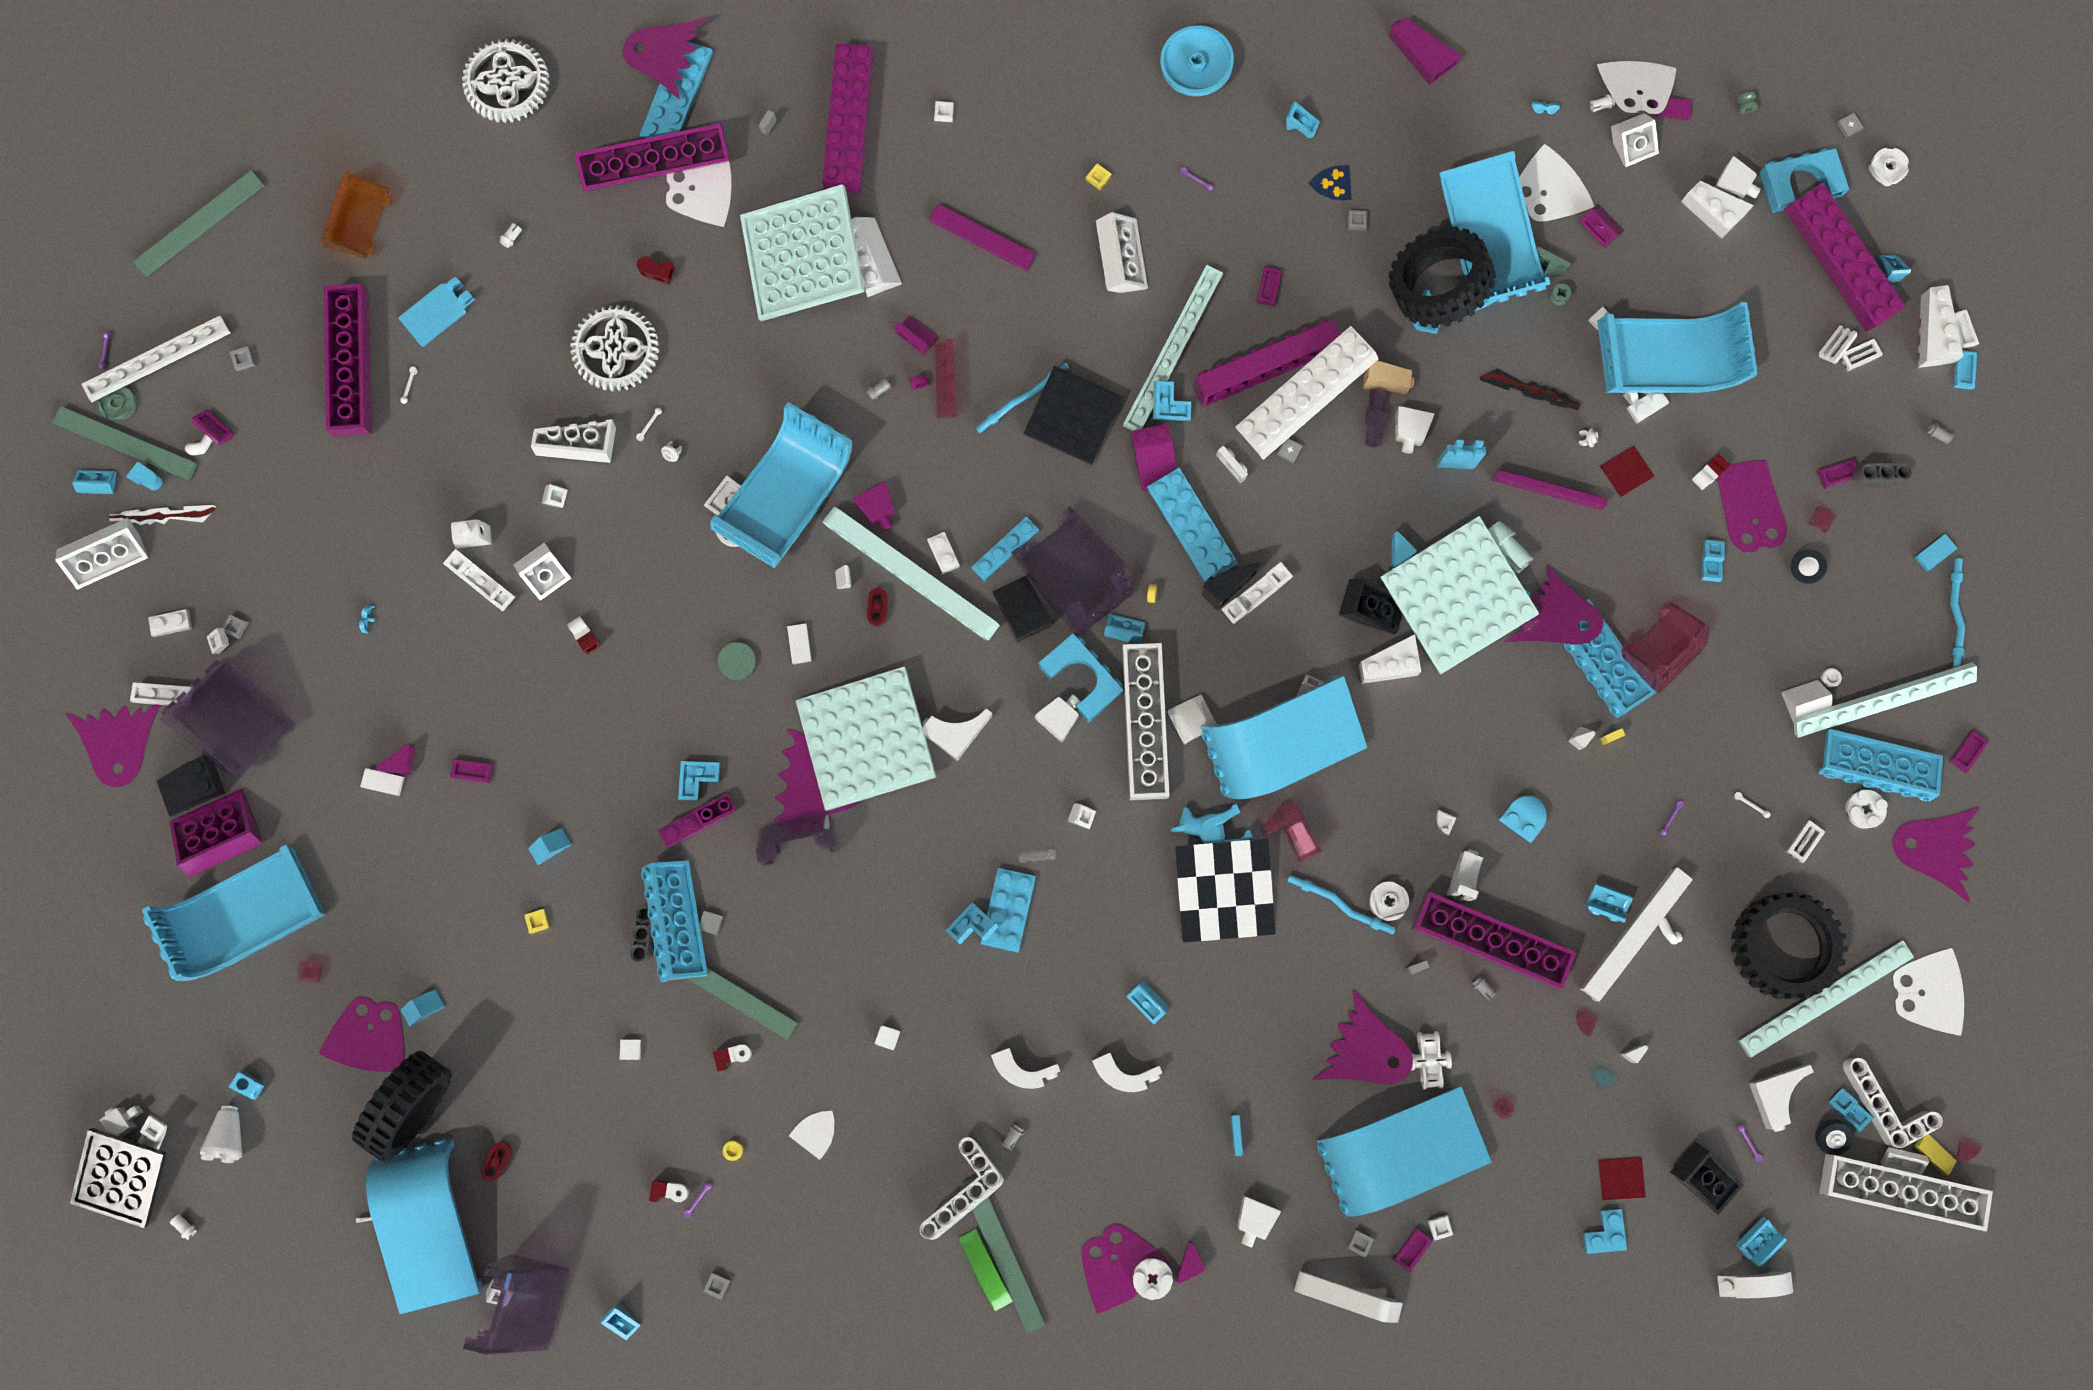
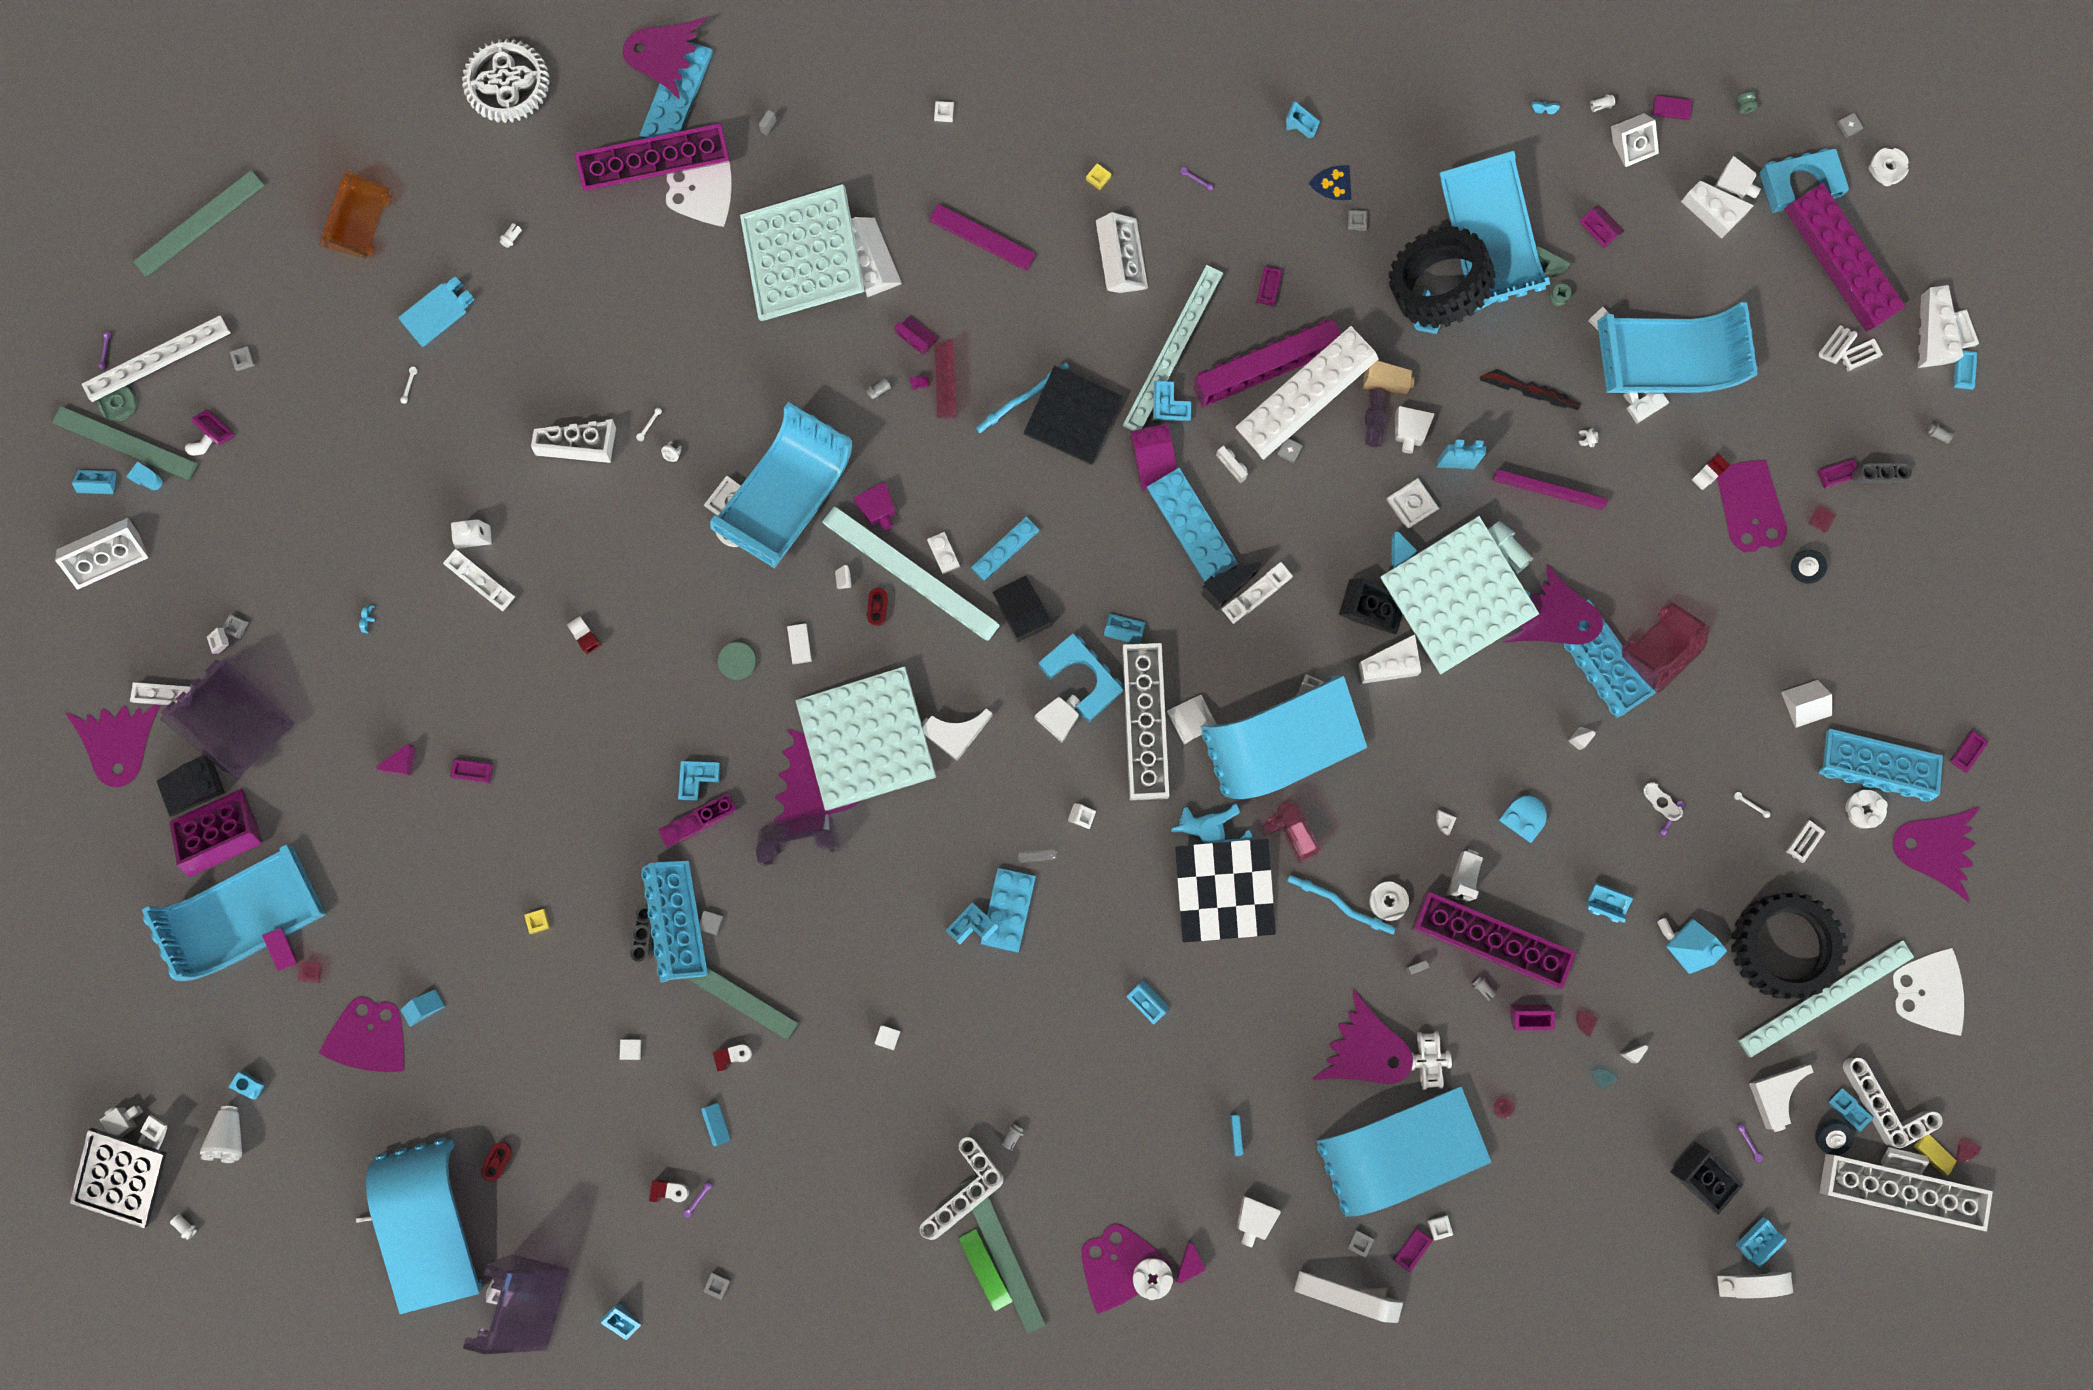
white sword [109,505,216,525] -> none
white plate [148,609,192,637] -> none
magenta brick [324,283,371,437] -> none
black tyre [352,1051,452,1162] -> none
white tile [360,768,404,796] -> none
white slope [513,543,571,600] -> none
medium azure slope [528,828,572,865] -> none
white slope [541,484,568,508] -> none
white gear [571,305,659,392] -> none
dark red leg [637,256,675,285] -> none
light yellow tile [723,1140,743,1161] -> none
white sticker [789,1111,835,1160] -> none
magenta brick [822,43,874,193] -> none
white arch [991,1048,1060,1089] -> none
clear purple windscreen [1011,507,1136,636] -> none
white arch [1092,1053,1162,1092] -> none
light yellow tile [1147,584,1157,603] -> none
medium azure dish [1160,26,1234,96] -> none
magenta slope [1389,18,1461,85] -> none
white piece [1519,144,1595,221] -> none
white tile [1579,867,1693,1002] -> none
medium azure plate [1583,1209,1627,1254] -> none
white piece [1597,61,1677,114] -> none
dark red sticker [1598,1157,1646,1200] -> none
dark red sticker [1600,446,1655,497] -> none
light yellow tile [1600,728,1625,745] -> none
medium azure slope [1701,540,1725,582] -> none
light aqua plate [1794,662,1977,738] -> none
white tile [1820,668,1842,688] -> none
medium azure slope [1877,254,1911,283] -> none
medium azure tile [1914,534,1958,572] -> none
medium azure bar [1950,558,1965,668] -> none
none -> magenta tile [262,927,298,971]
none -> medium azure slope [701,1103,730,1146]
none -> white tile [1386,478,1439,530]
none -> magenta brick [1510,1005,1555,1031]
none -> white piece [1643,782,1683,821]
none -> medium azure slope [1666,919,1727,974]

